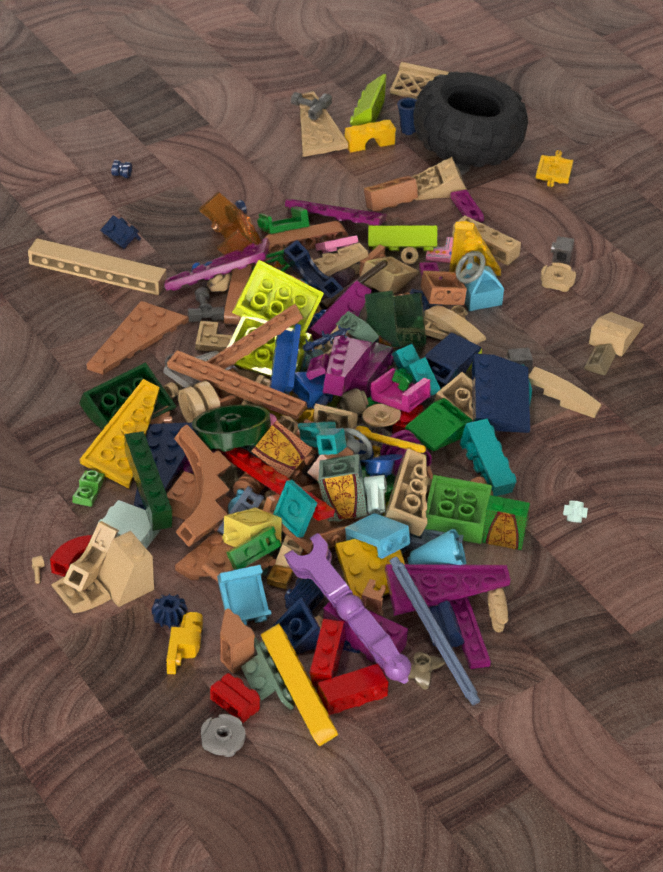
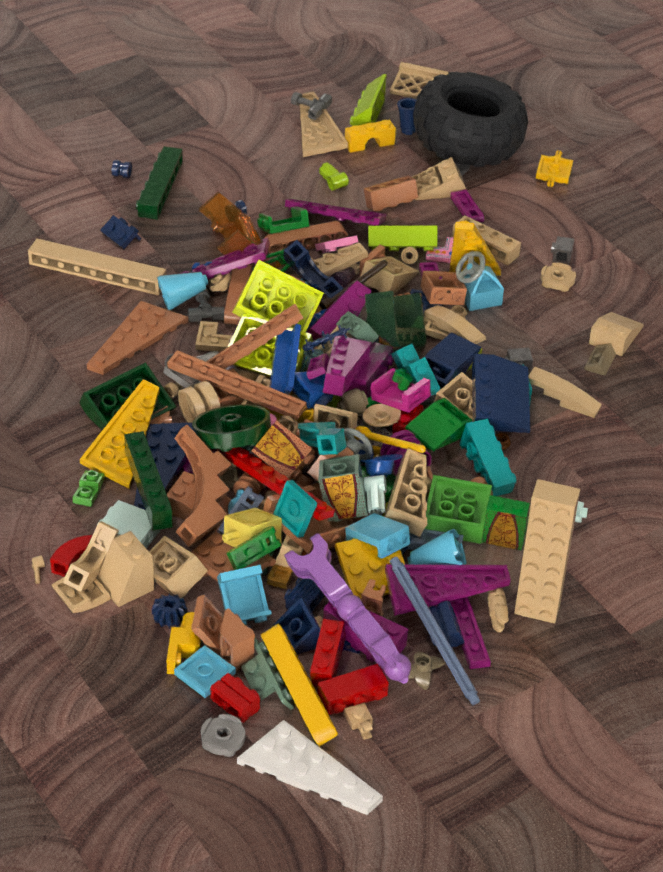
none -> dark green brick [136,146,183,220]
none -> tan slope [149,536,208,598]
none -> medium azure cone [157,272,208,310]
none -> medium azure plate [174,645,236,698]
none -> nougat plate [192,594,224,654]
none -> white wing [237,720,383,815]
none -> lime piece [319,162,349,191]
none -> tan plate [344,703,373,740]
none -> reddish brown plate [495,433,511,450]
none -> tan brick [514,479,580,623]

